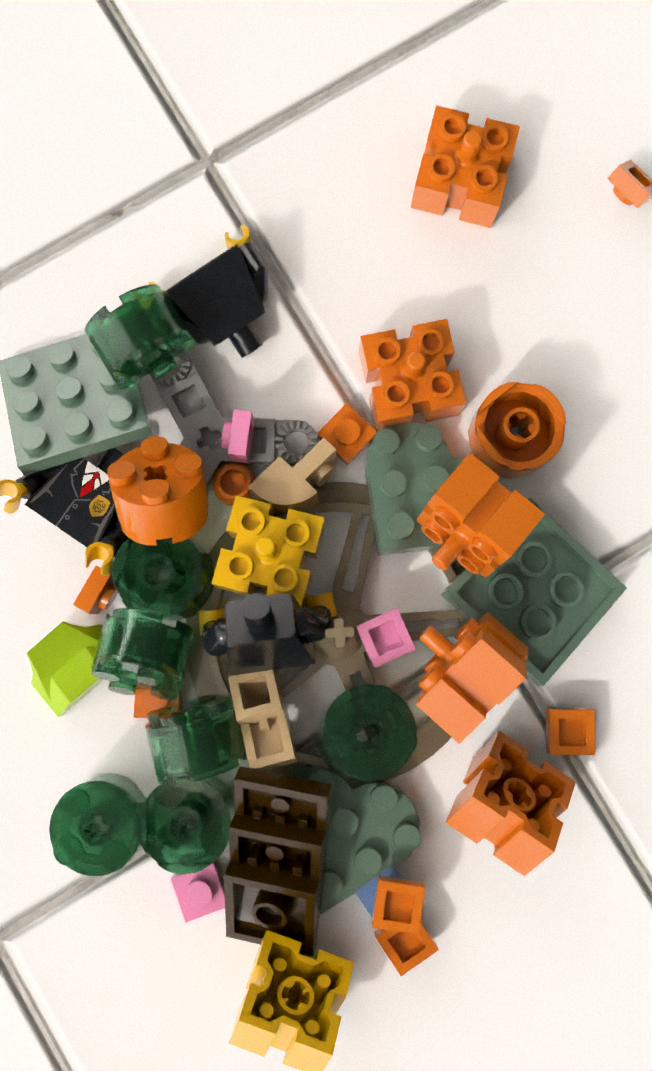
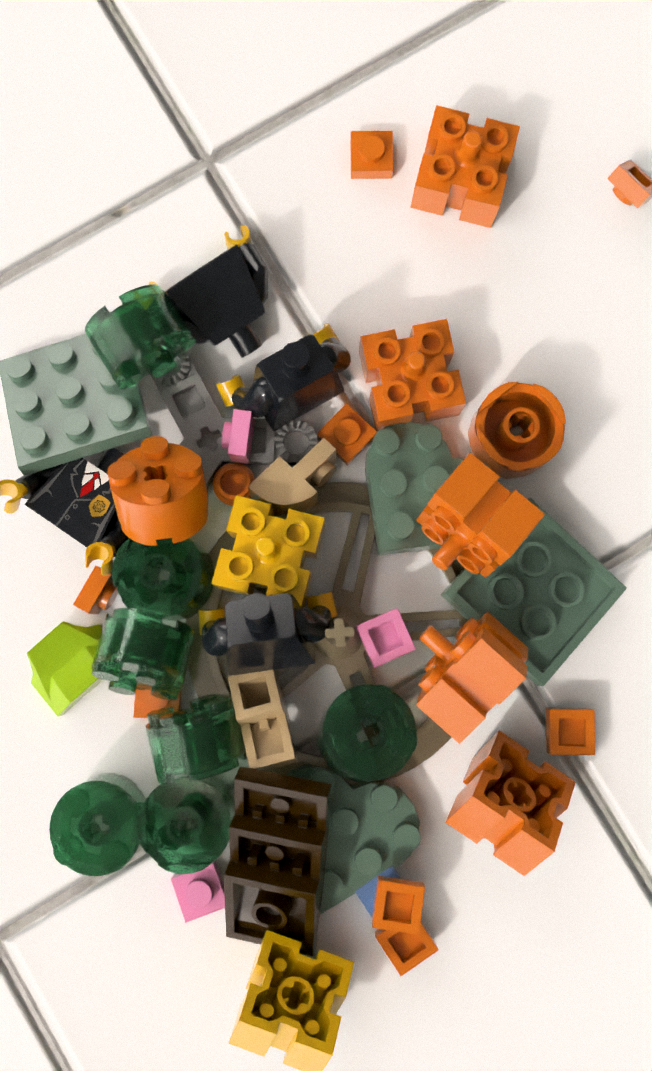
none -> black torso [216,323,351,432]
none -> orange plate [350,131,393,179]

